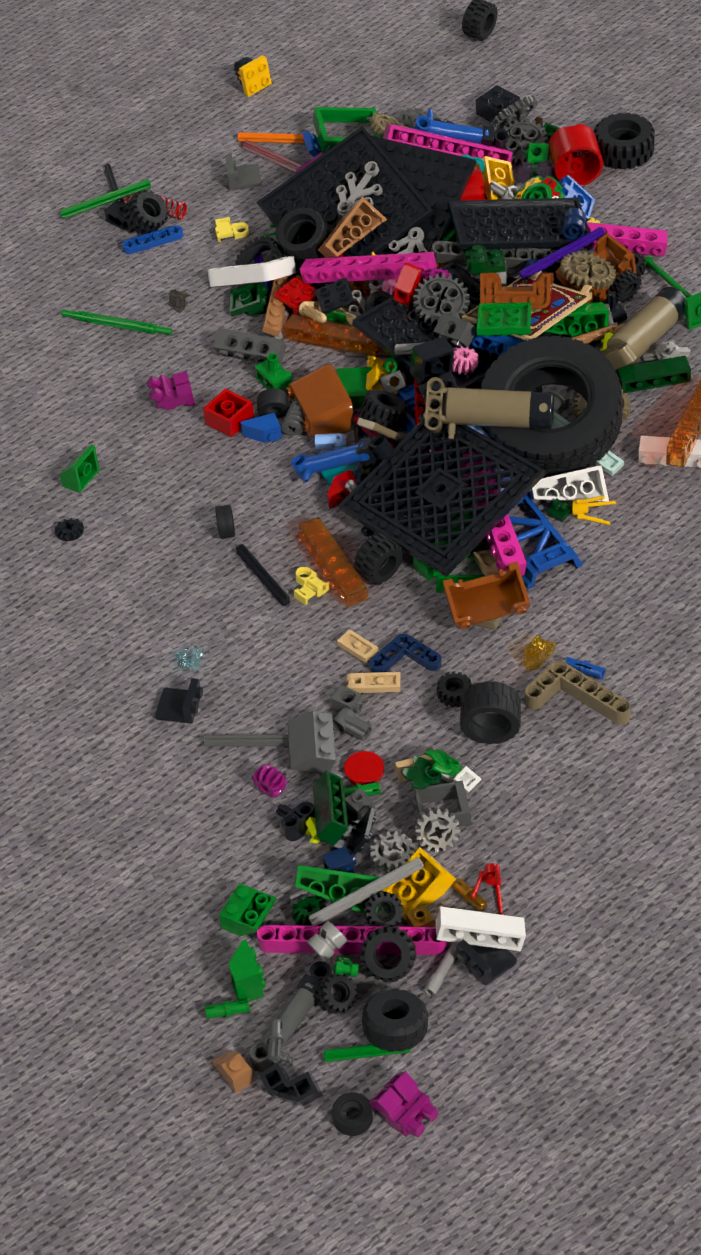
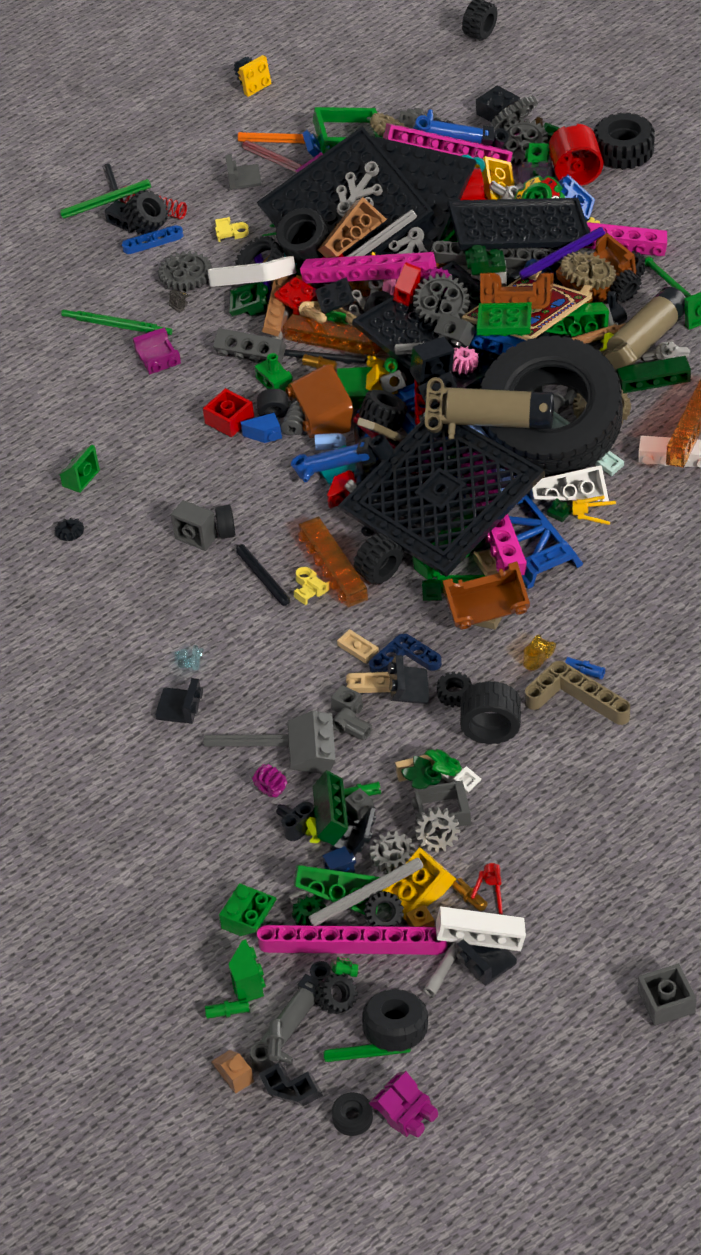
magenta hips [146,371,195,410] -> none
light grey wheel [307,921,348,962] -> none
red tile [344,751,384,785] -> none
black tyre [361,925,417,983] -> none
dark blue wheel [563,208,586,240] -> none
none -> magenta panel [133,327,181,375]
none -> dark grey gear [158,251,212,292]
none -> dark grey brick [171,500,217,551]
none -> black bar [265,348,366,364]
none -> pearl gold axle [302,354,337,370]
none -> light grey axle [346,210,417,257]
none -> black bracket [388,655,430,704]
none -> dark green tile [422,579,442,601]
none -> dark grey brick [637,963,696,1026]

